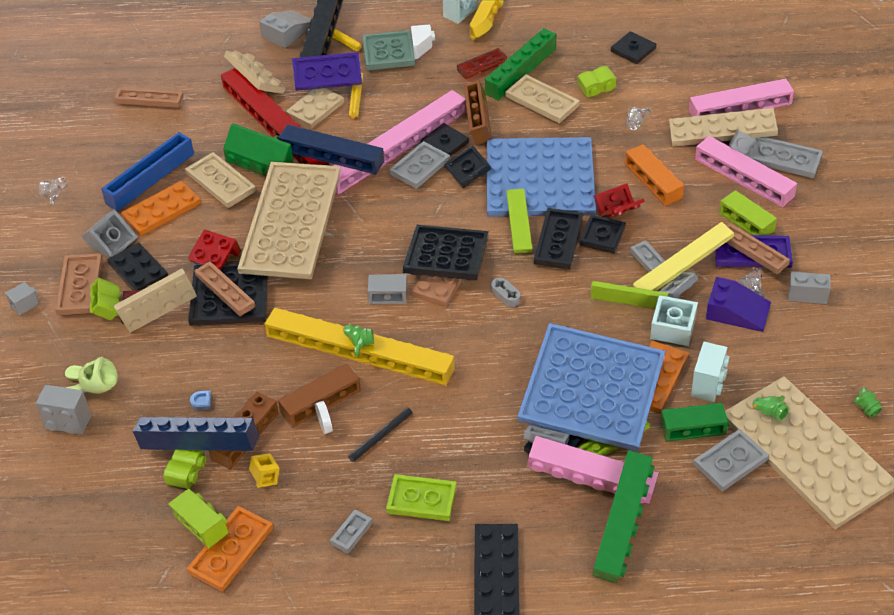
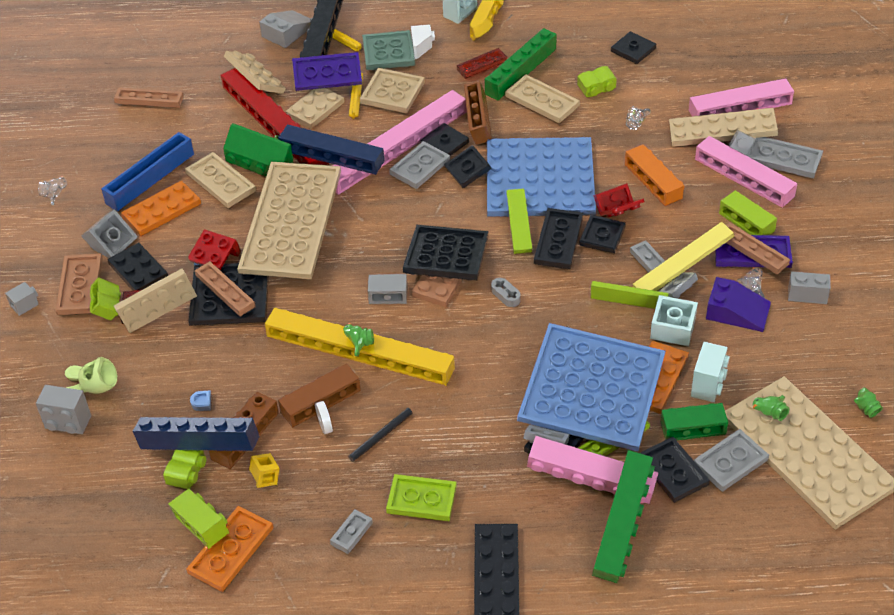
none -> tan plate [360,68,425,113]
none -> black plate [640,437,710,503]

